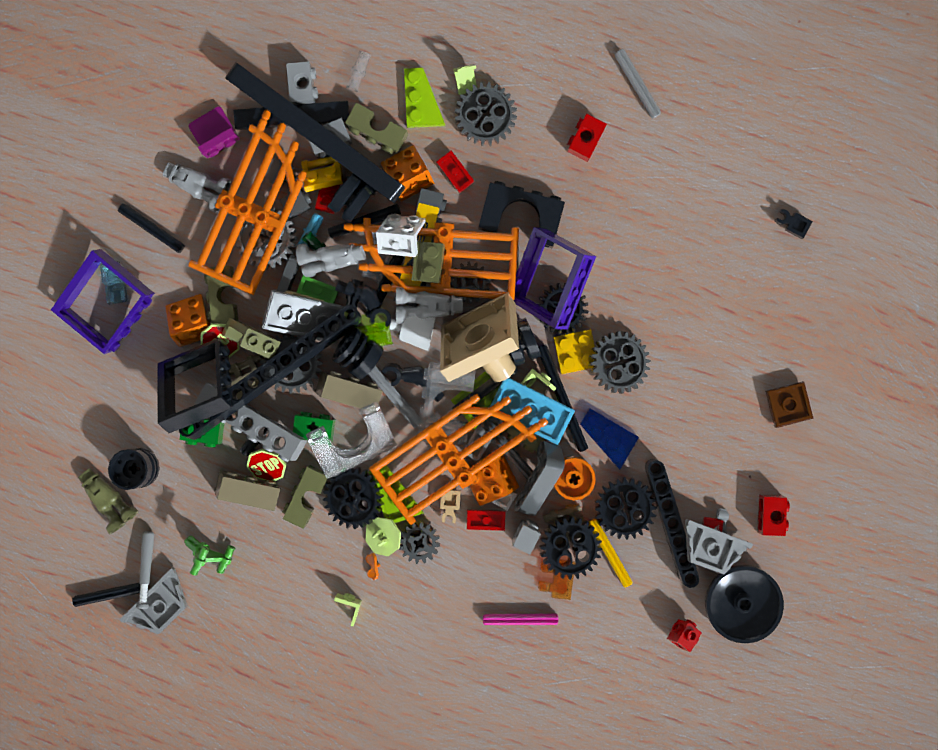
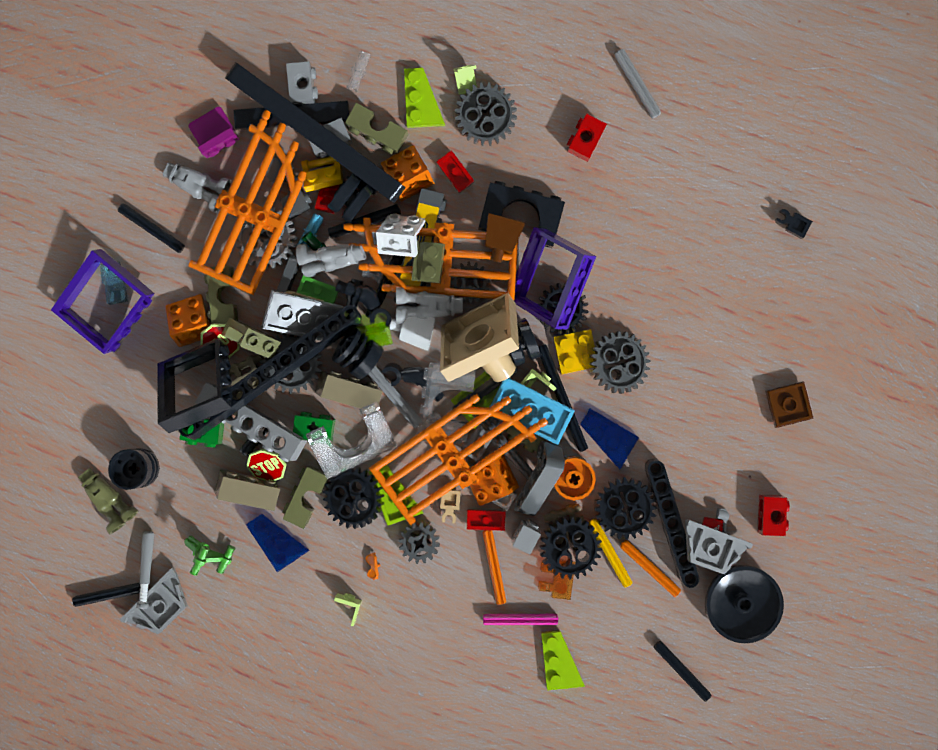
yellowish green piece [365,516,401,556] -> none
red brick [667,619,702,652] -> none
none -> clear blue wing [245,513,310,572]
none -> orange axle [483,530,506,605]
none -> reddish brown torso [485,213,525,263]
none -> lime wing [541,630,585,690]
none -> orange axle [620,540,681,597]
none -> black axle [654,641,712,702]

